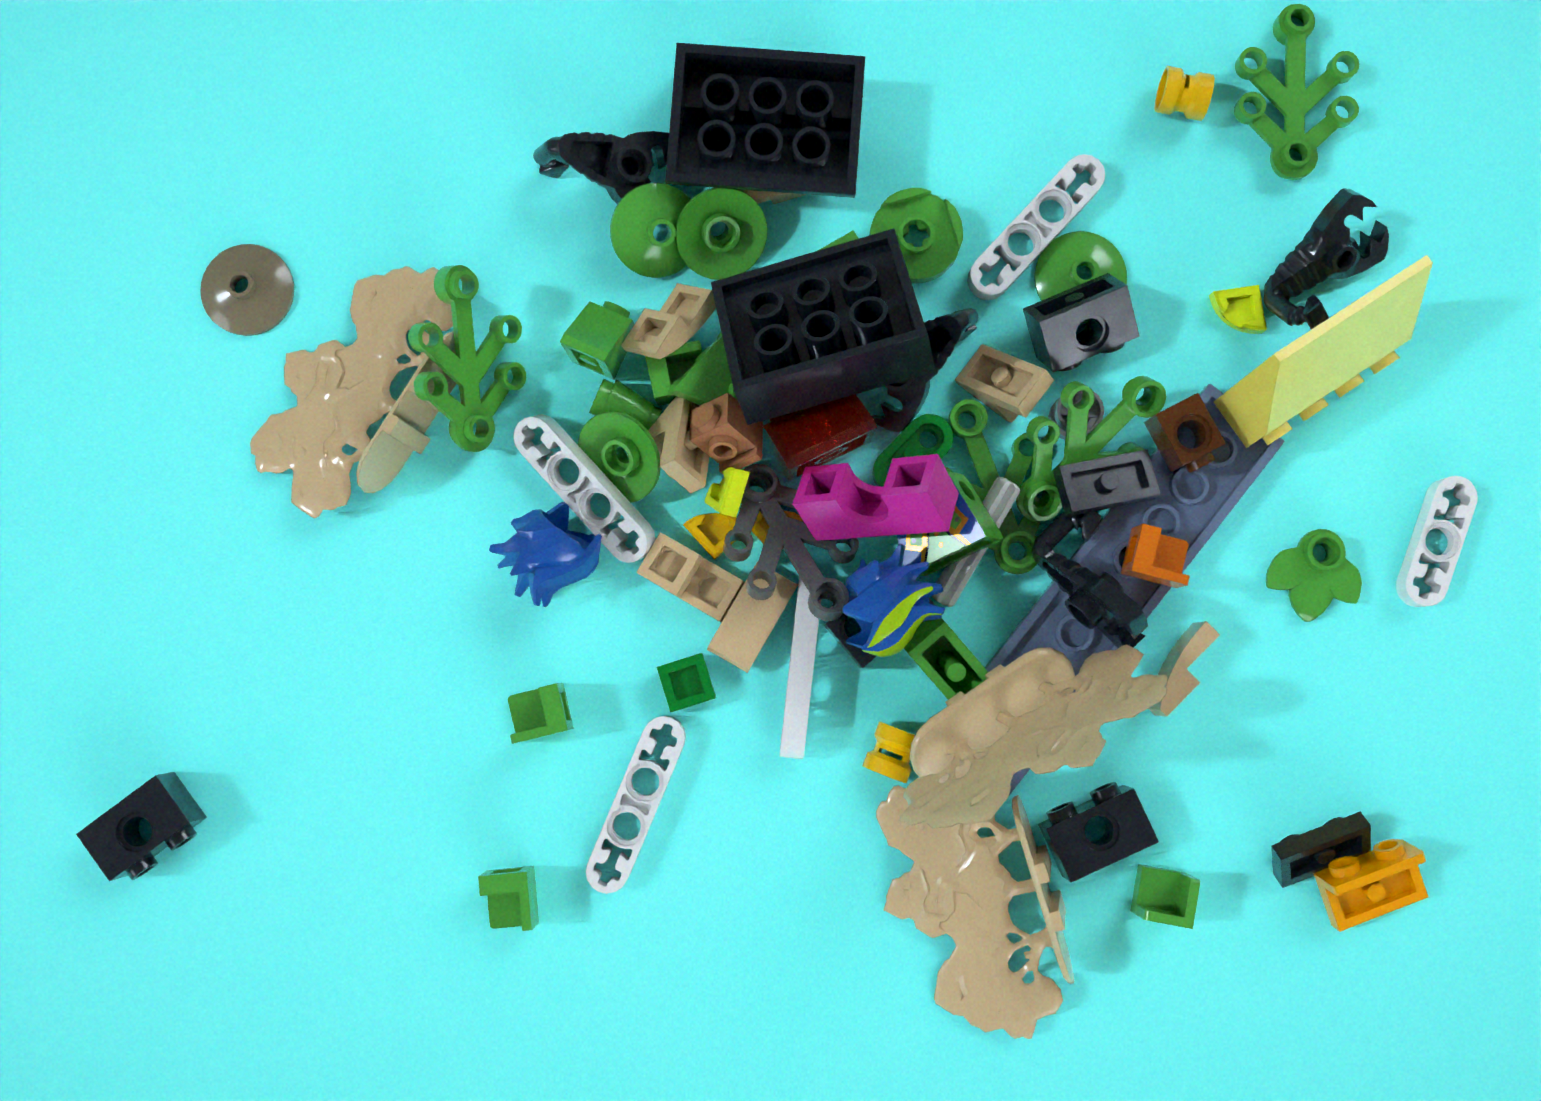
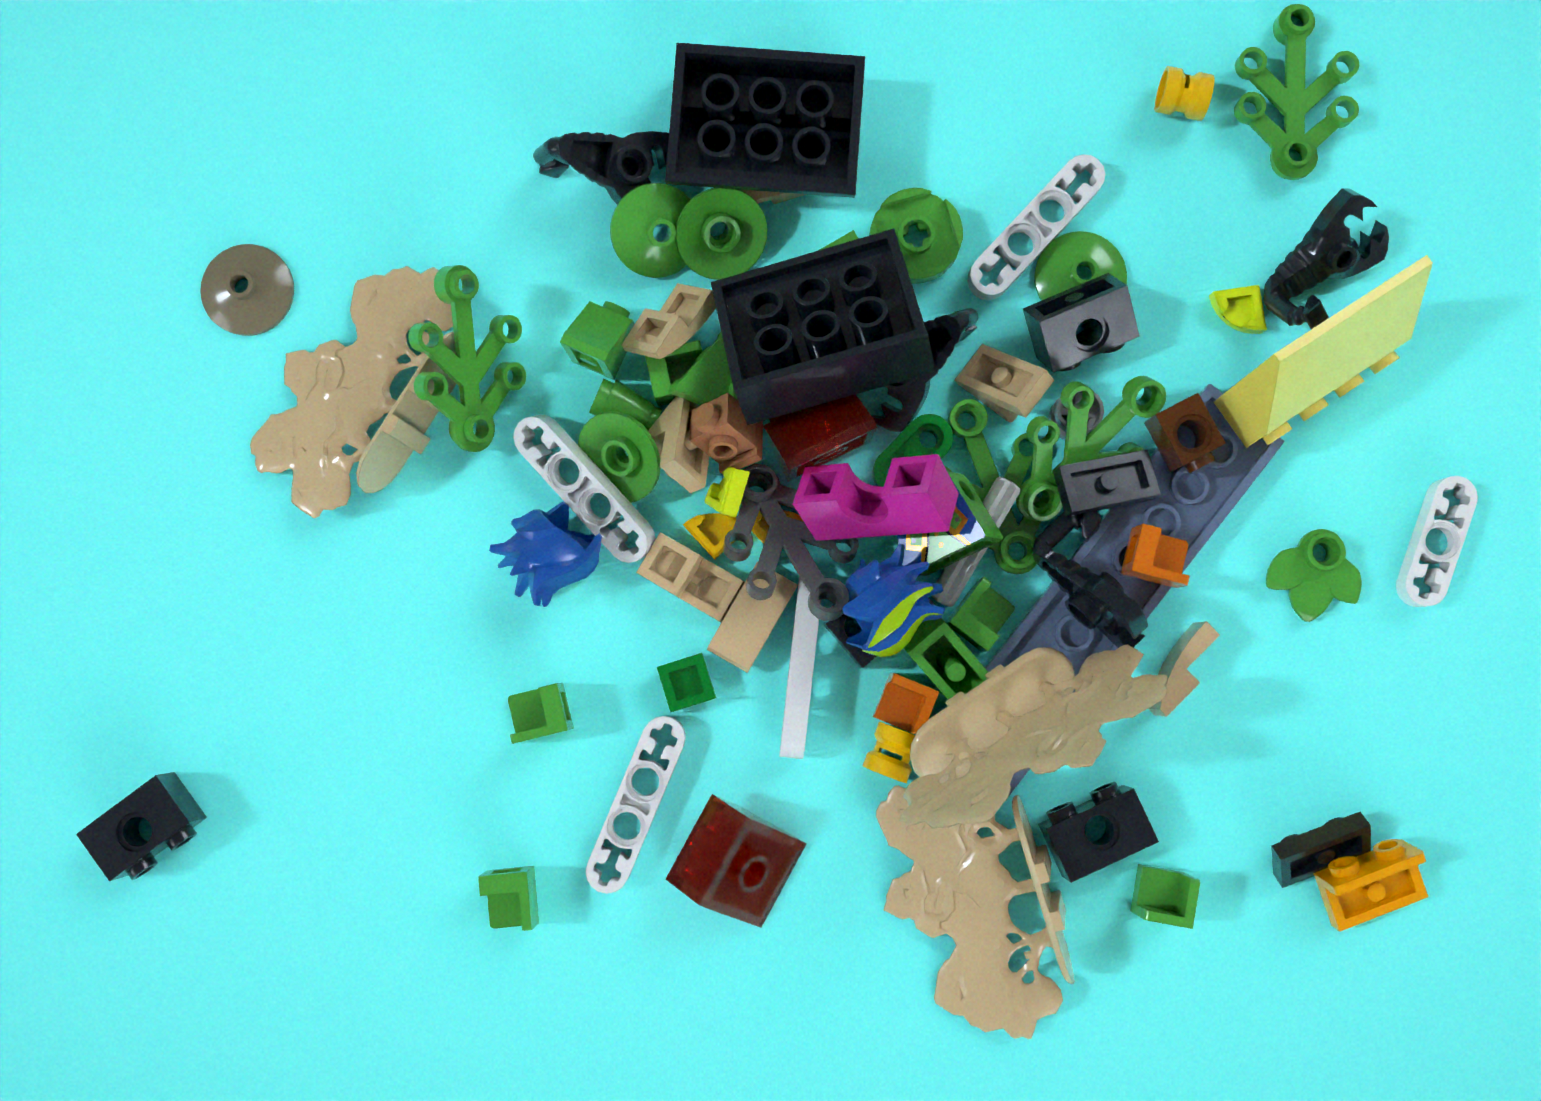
none -> clear red slope [665,794,807,928]
none -> orange panel [872,673,939,734]
none -> bright green panel [946,577,1015,652]

